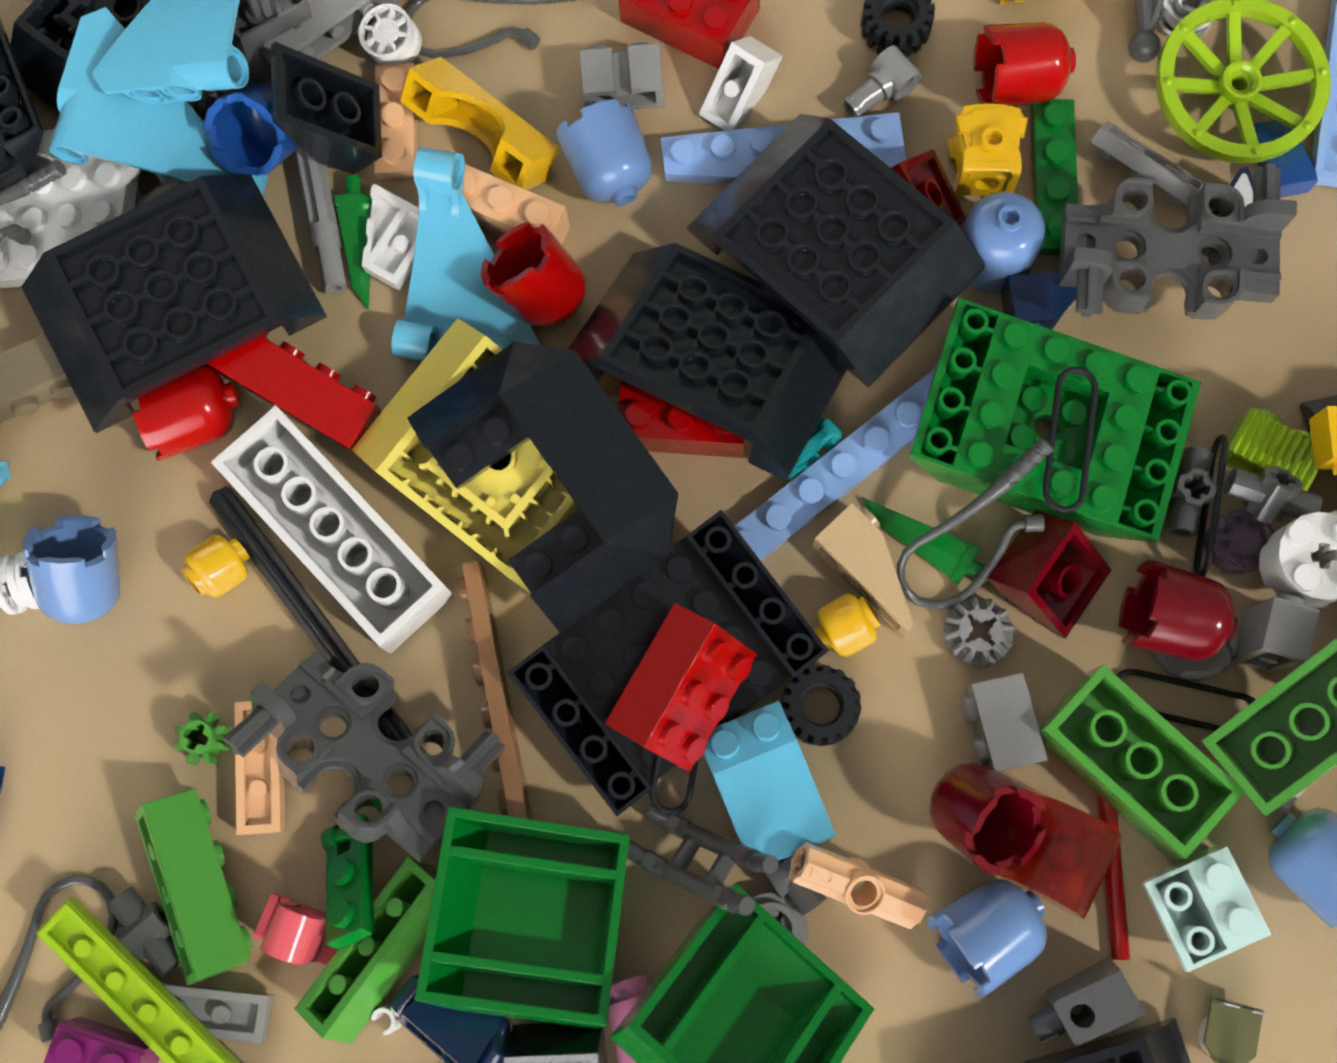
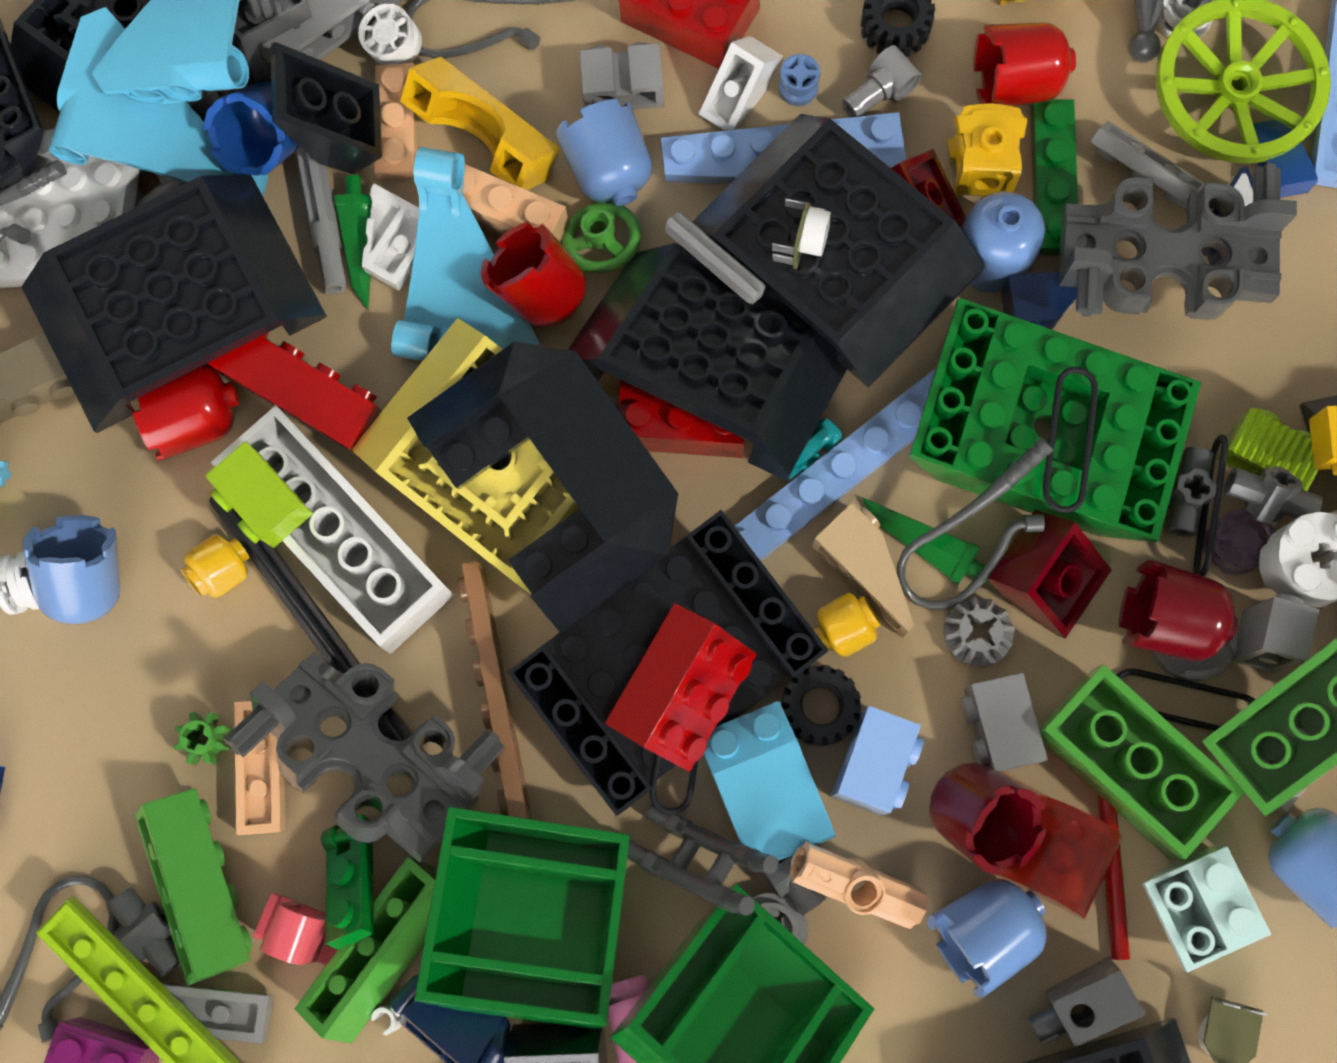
none -> lime brick [205,441,314,548]
none -> bright green piece [562,202,642,273]
none -> light grey axle [665,212,765,304]
none -> piece [772,198,831,269]
none -> medium blue wheel [779,54,820,106]
none -> light blue brick [830,706,924,816]

